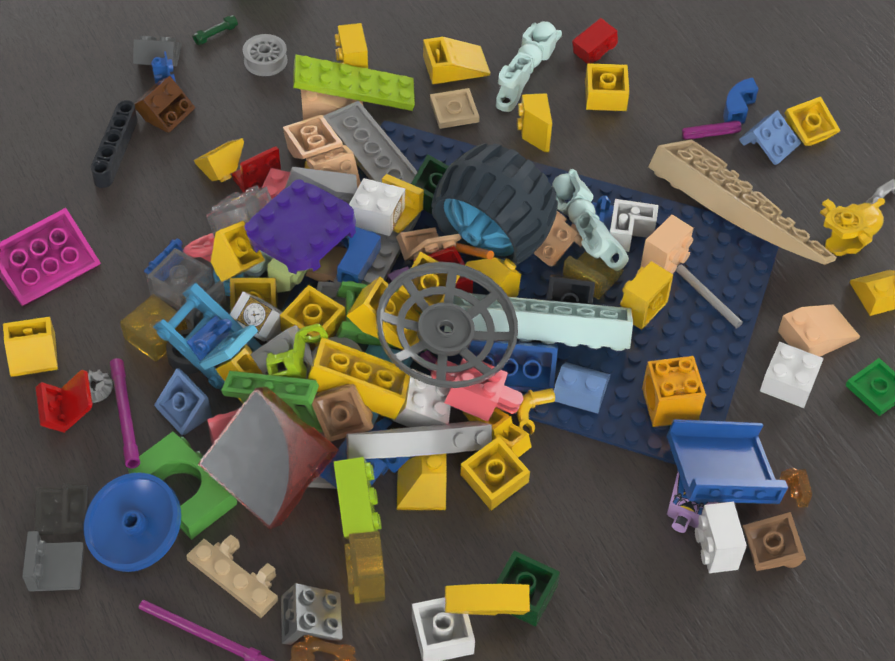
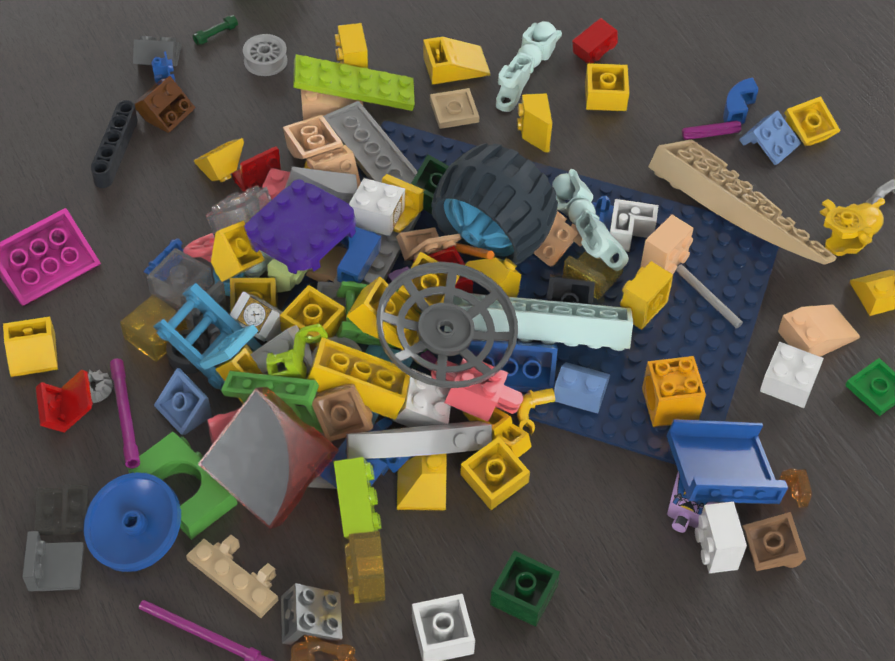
blue hinge [186,315,232,361] -> none
yellow slope [445,584,530,615] -> none

